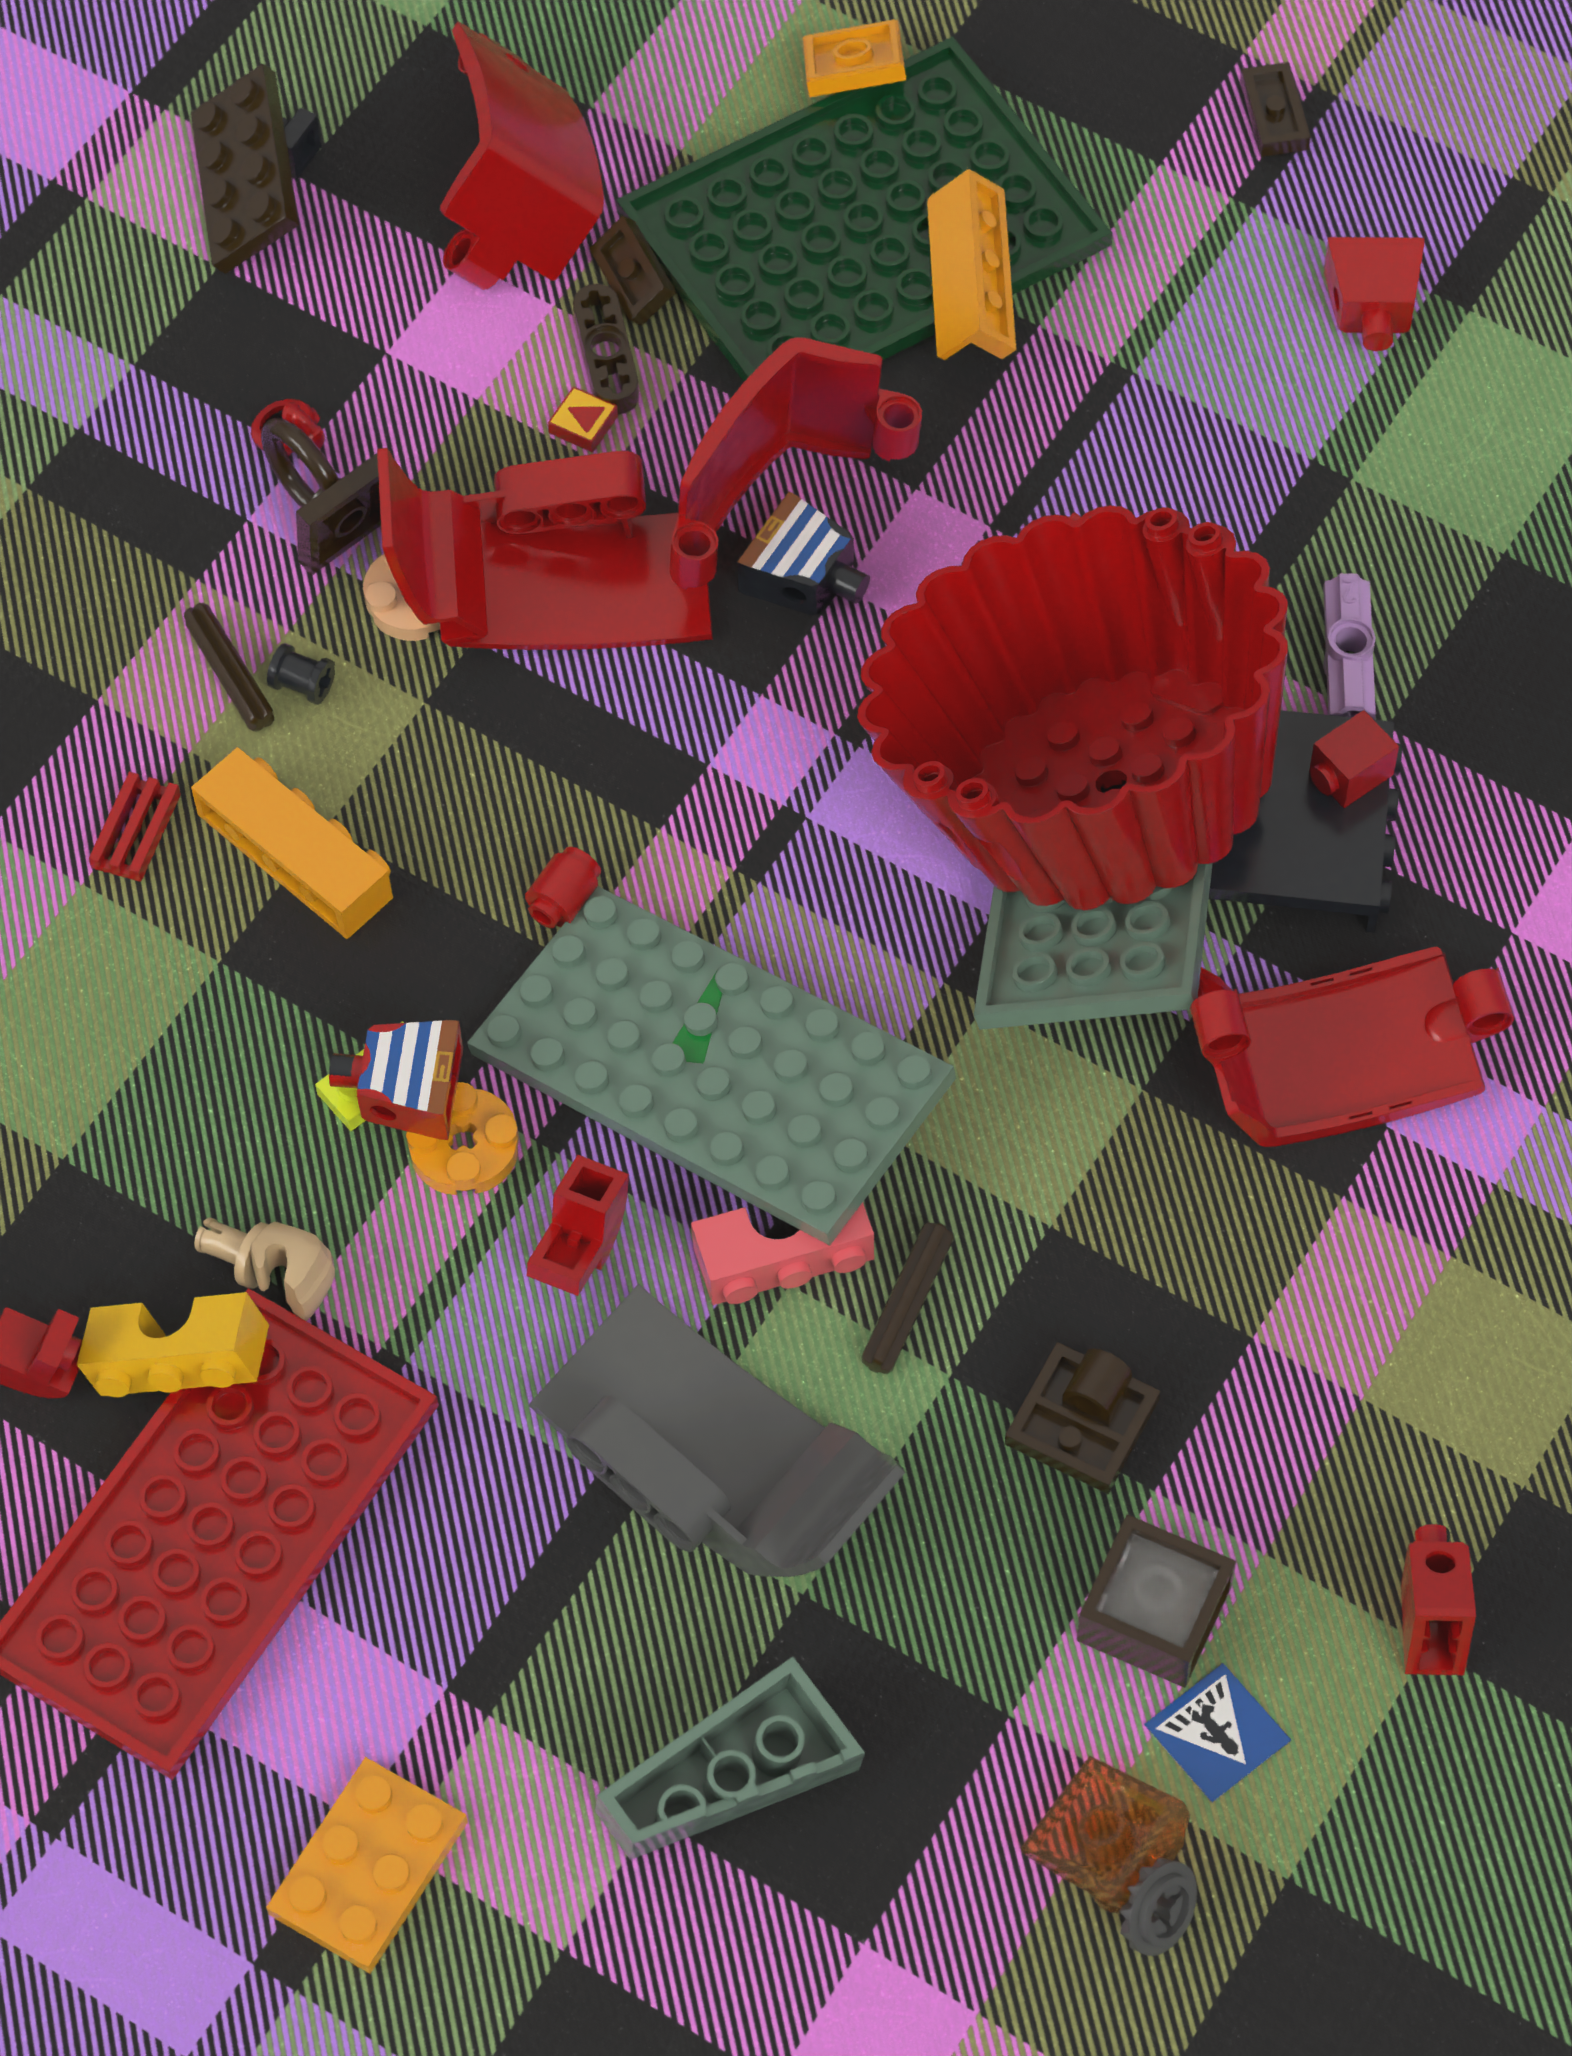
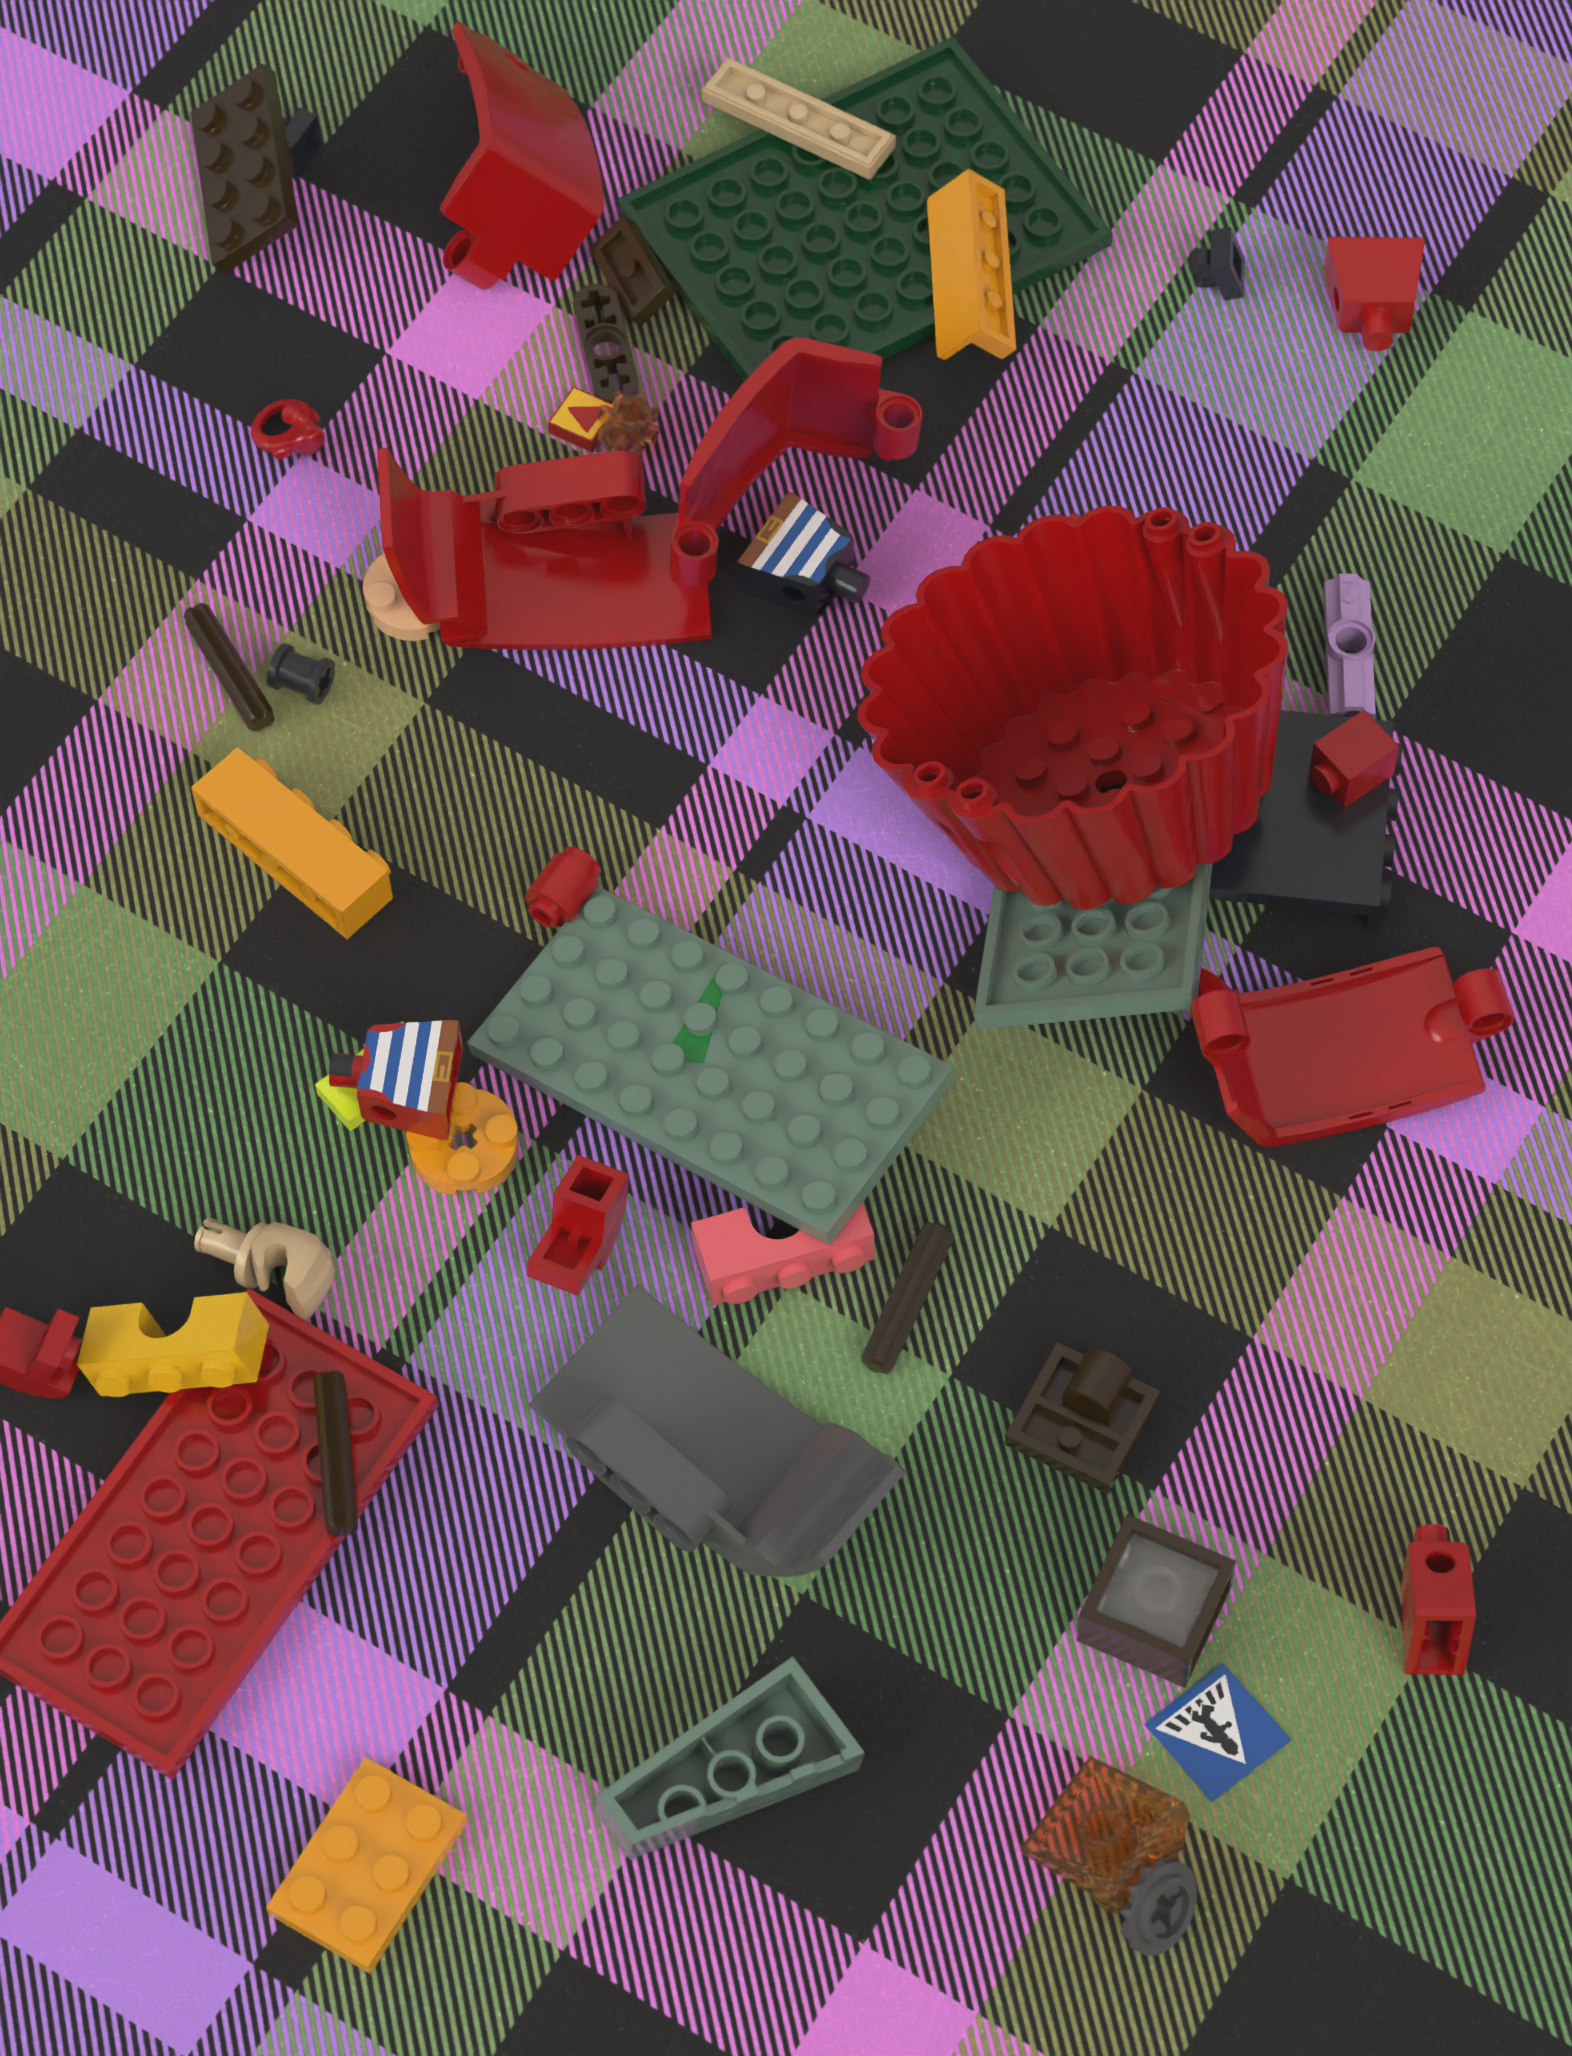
red tile [89,771,181,882] -> none
dark brown tile [261,418,381,576] -> none
light orange plate [803,19,906,97] -> none
dark brown plate [1240,62,1311,157] -> none
none -> dark brown axle [313,1370,358,1537]
none -> clear orange gear [597,391,661,456]
none -> tan tile [701,57,896,180]
none -> black tile [1189,227,1245,301]

